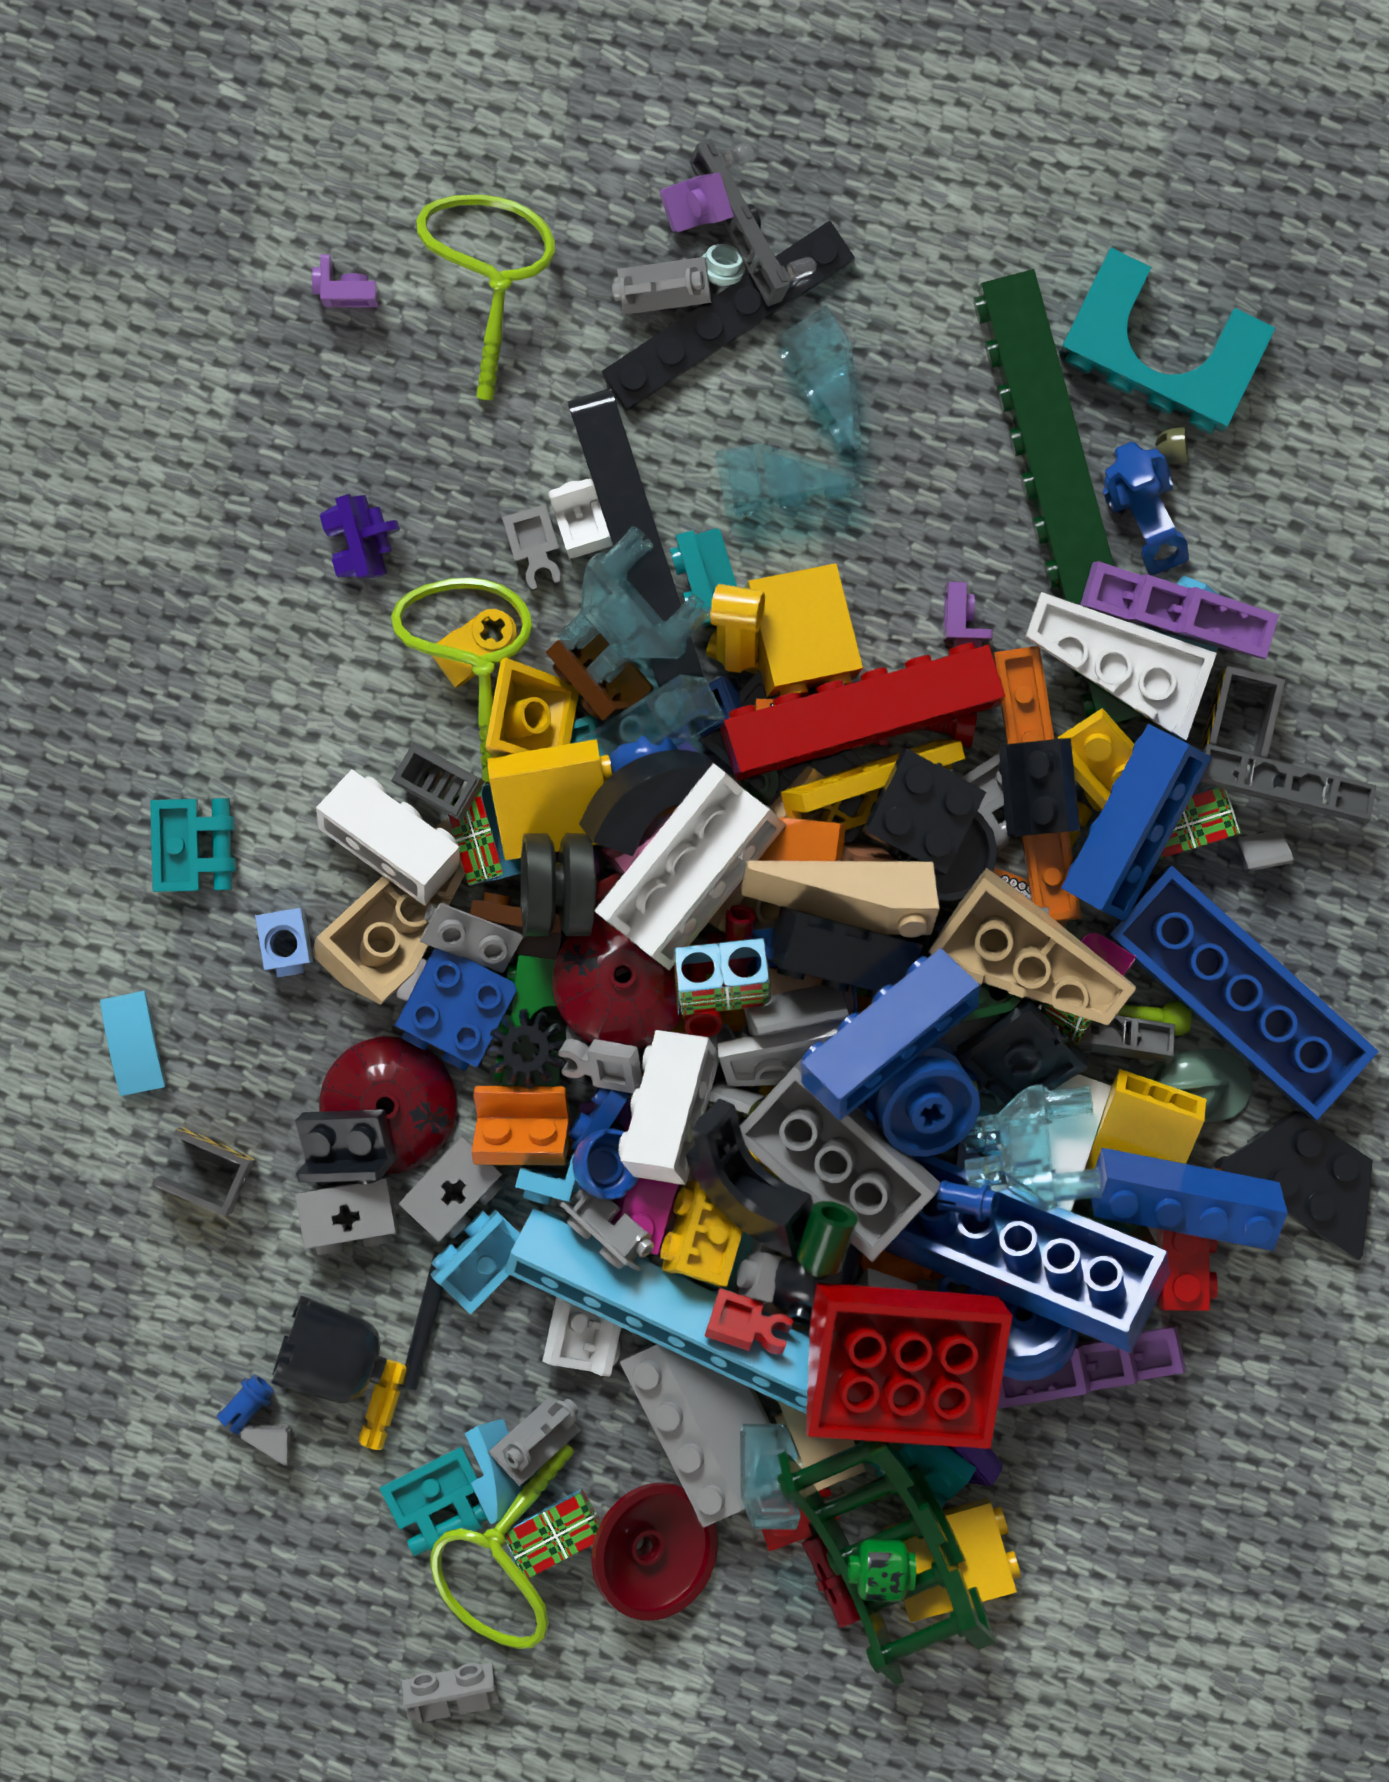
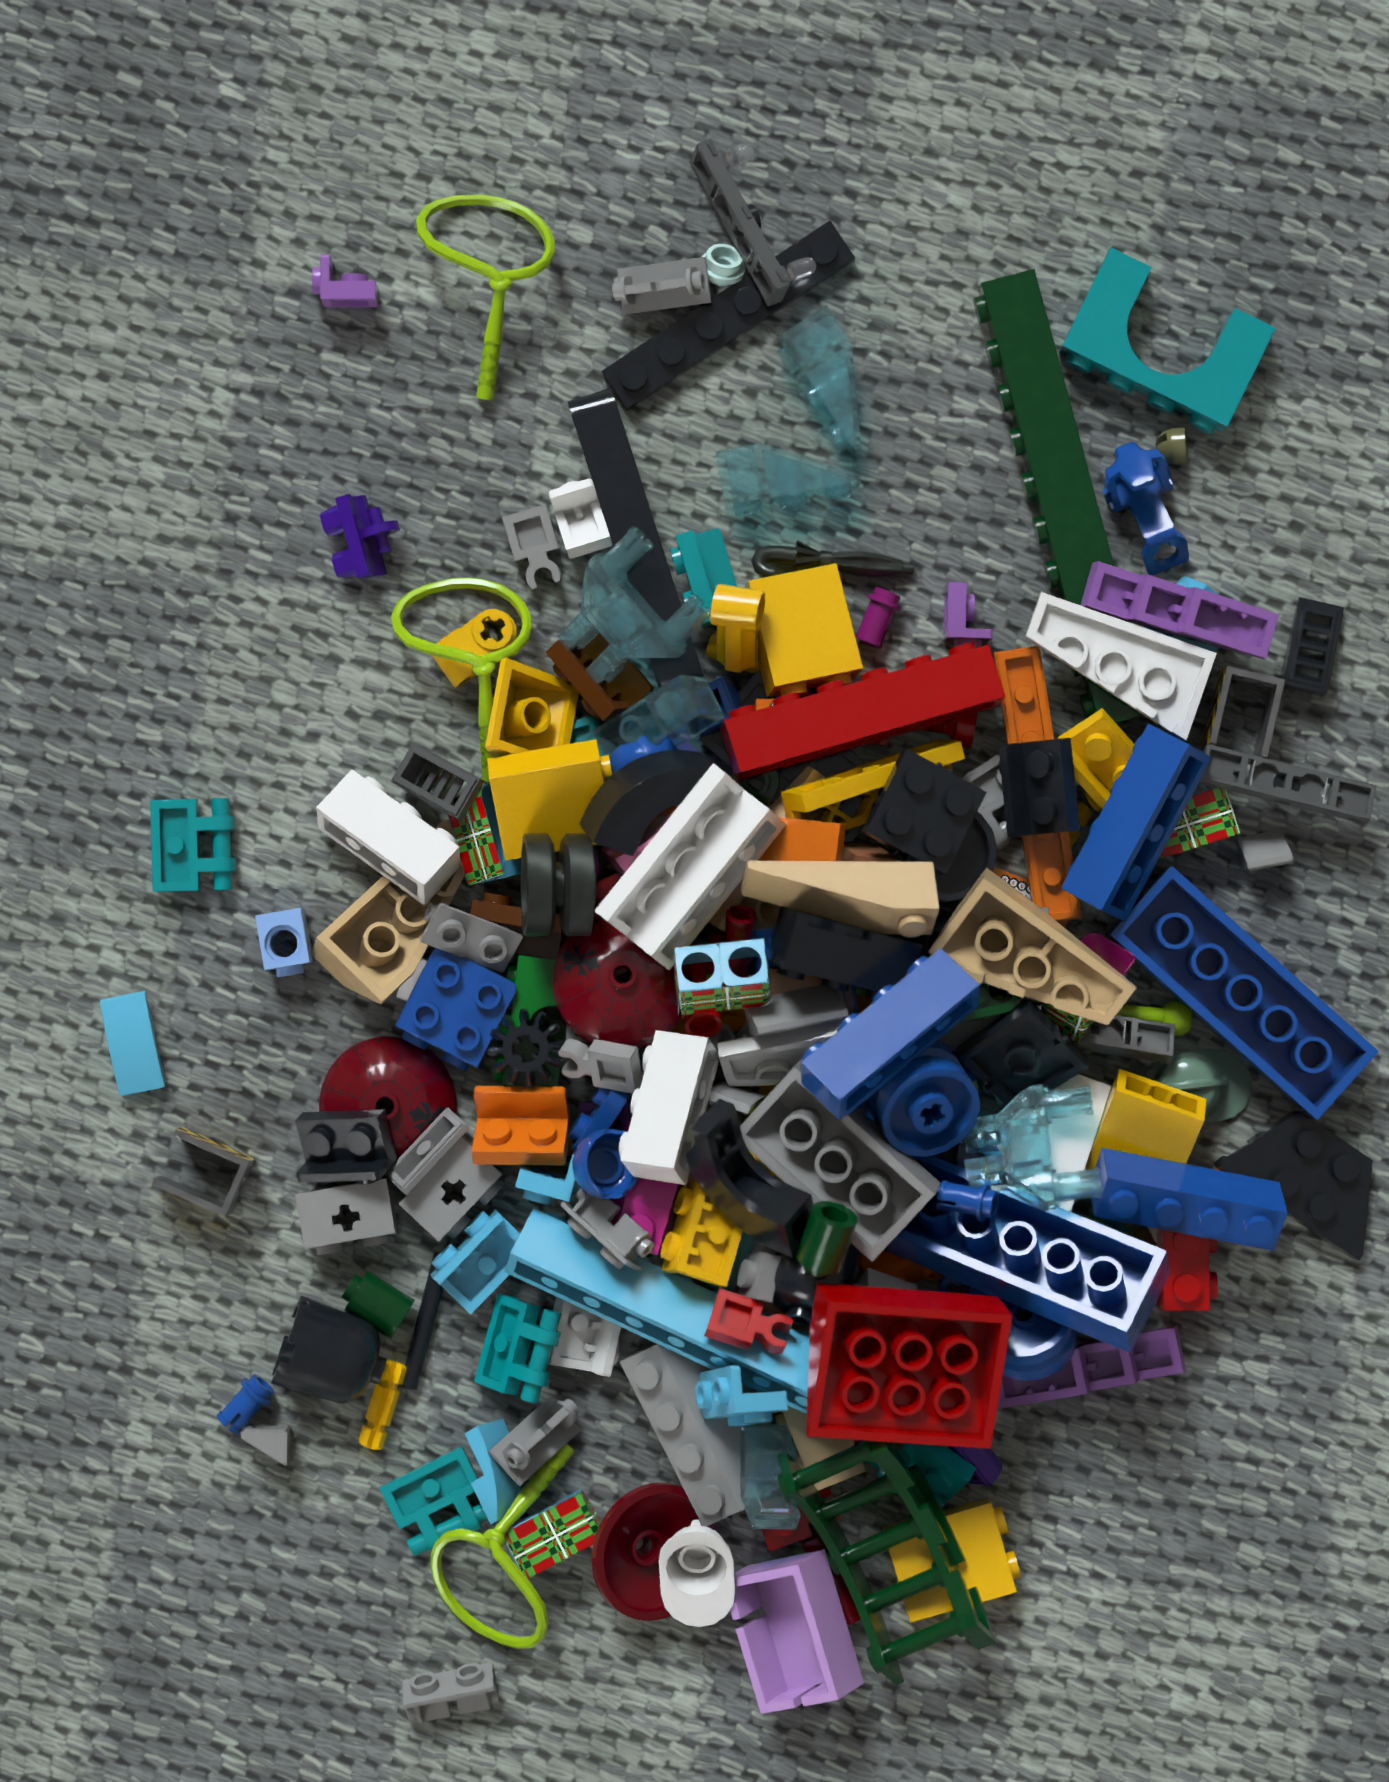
medium lavender bracket [660,172,734,233] -> none
green head [847,1539,916,1602] -> none
none -> dark green brick [341,1271,415,1339]
none -> light grey slope [385,1108,470,1195]
none -> teal plate [474,1293,562,1404]
none -> white piece [659,1519,735,1627]
none -> medium azure bracket [695,1365,788,1427]
none -> lavender piece [730,1549,864,1714]
none -> pearl dark grey piece [751,540,914,577]
none -> magenta pin [855,587,902,648]
none -> black slope [1280,597,1344,697]

